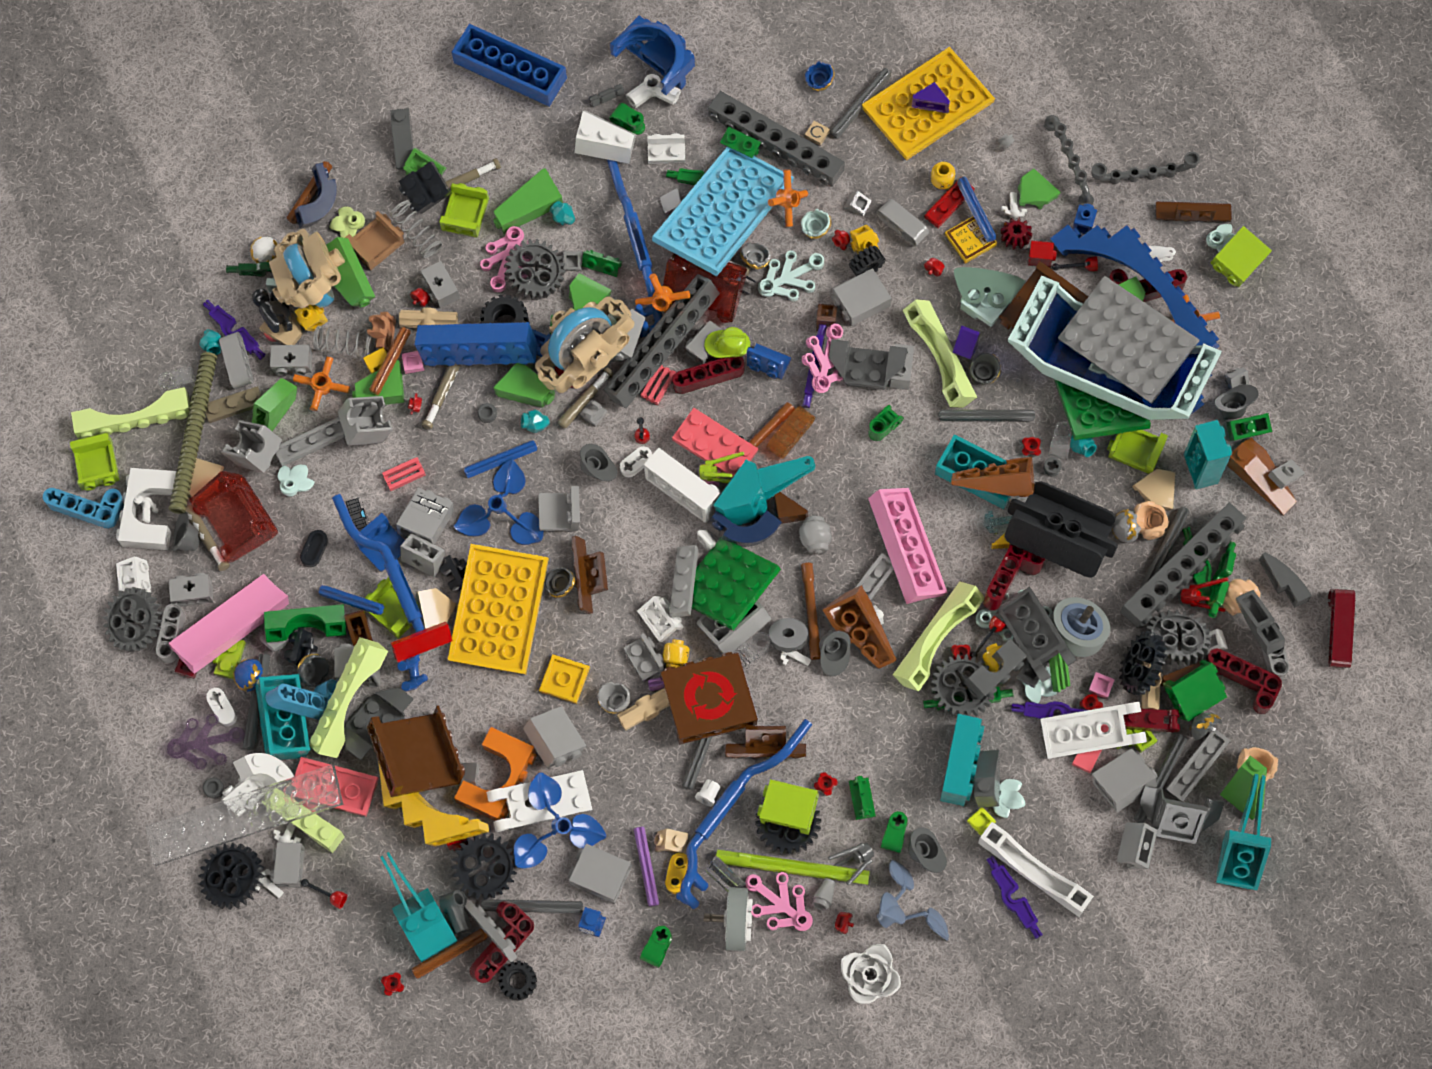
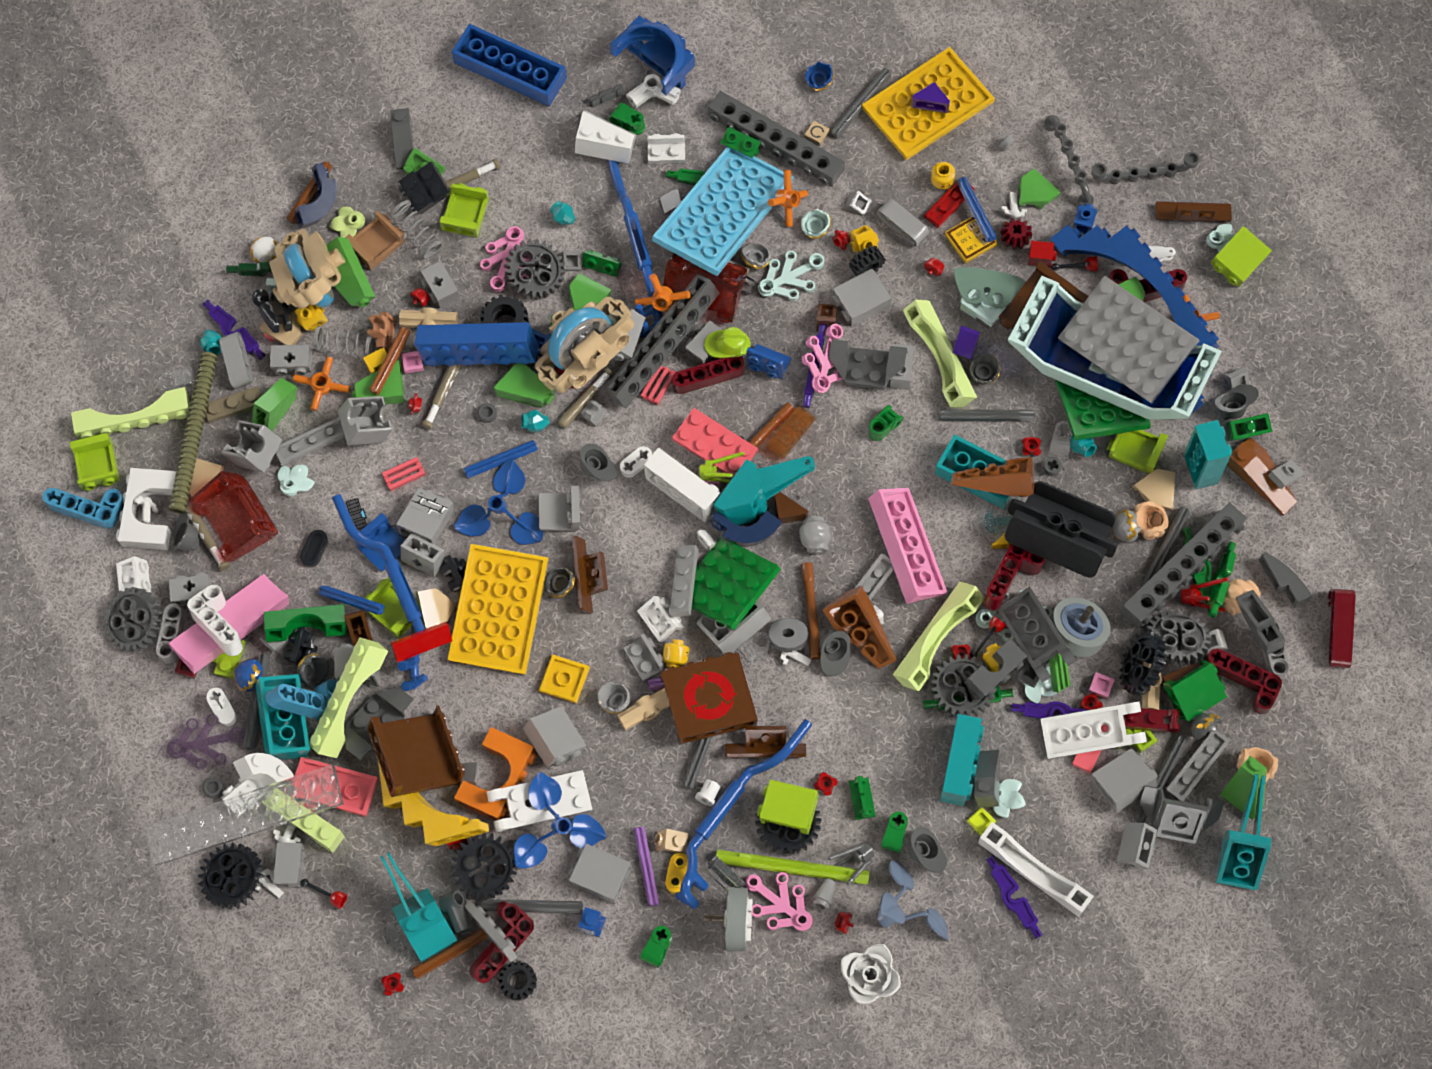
bright green slope [493,168,563,234] -> none
red hinge [634,417,650,444] -> none
none -> white beam [187,585,243,656]

